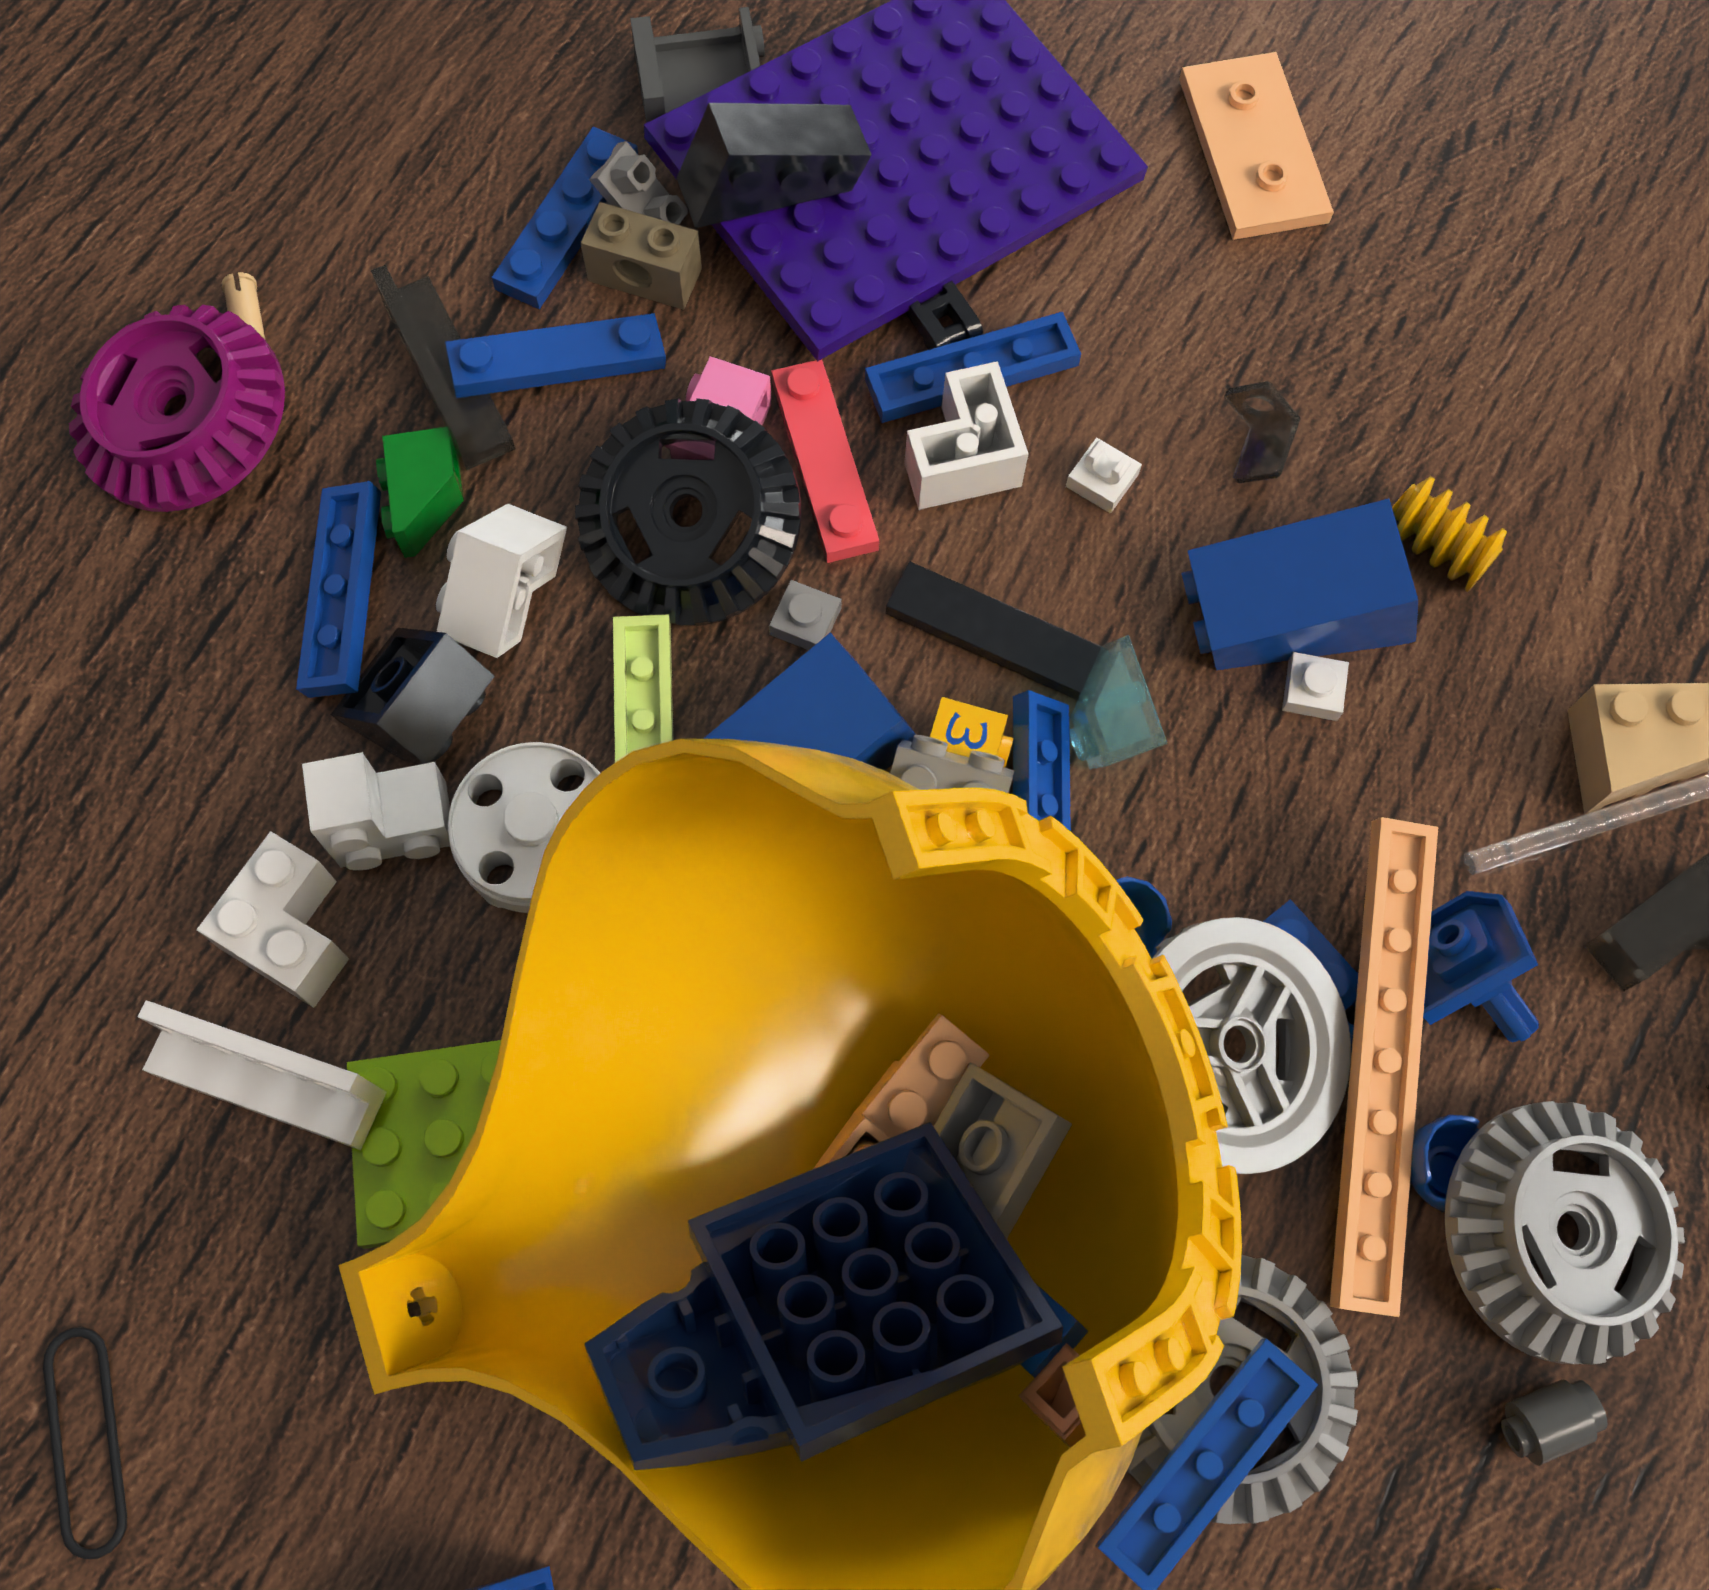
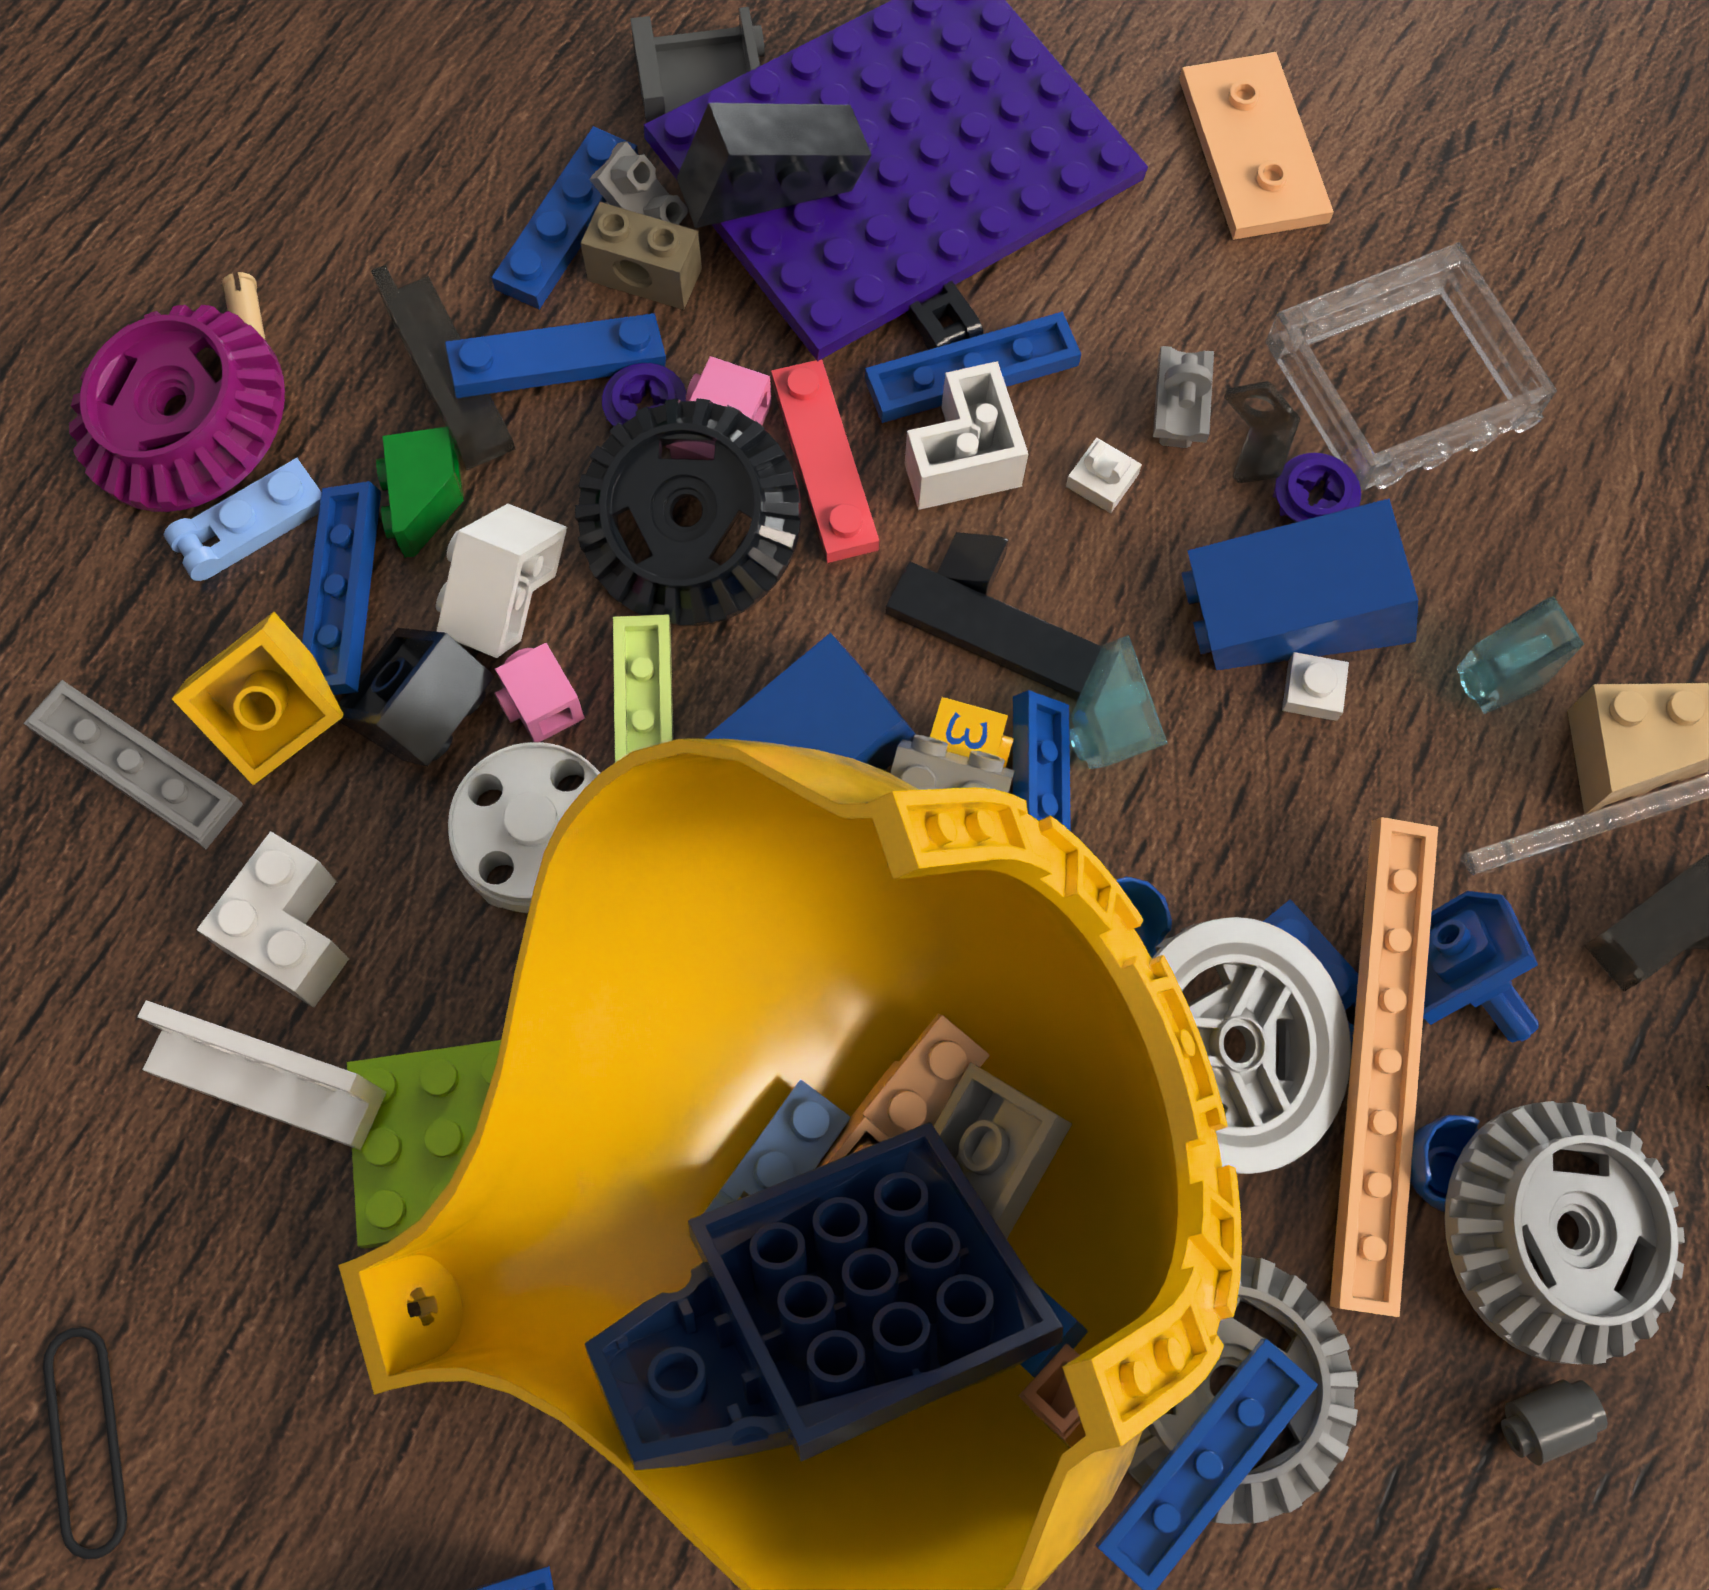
white brick [302,752,450,870] -> none
light grey plate [769,580,842,650] -> none
yellow piece [1392,476,1507,592] -> none
none -> light grey tile [24,680,243,849]
none -> light blue plate [164,458,322,581]
none -> yellow slope [172,612,344,785]
none -> bright pink brick [494,643,585,742]
none -> dark purple gear [602,363,686,426]
none -> medium blue plate [703,1079,851,1214]
none -> black slope [937,532,1009,595]
none -> light grey hips [1153,346,1214,448]
none -> clear window [1265,242,1557,491]
none -> dark purple gear [1273,453,1361,523]
none -> clear light blue slope [1457,596,1584,714]

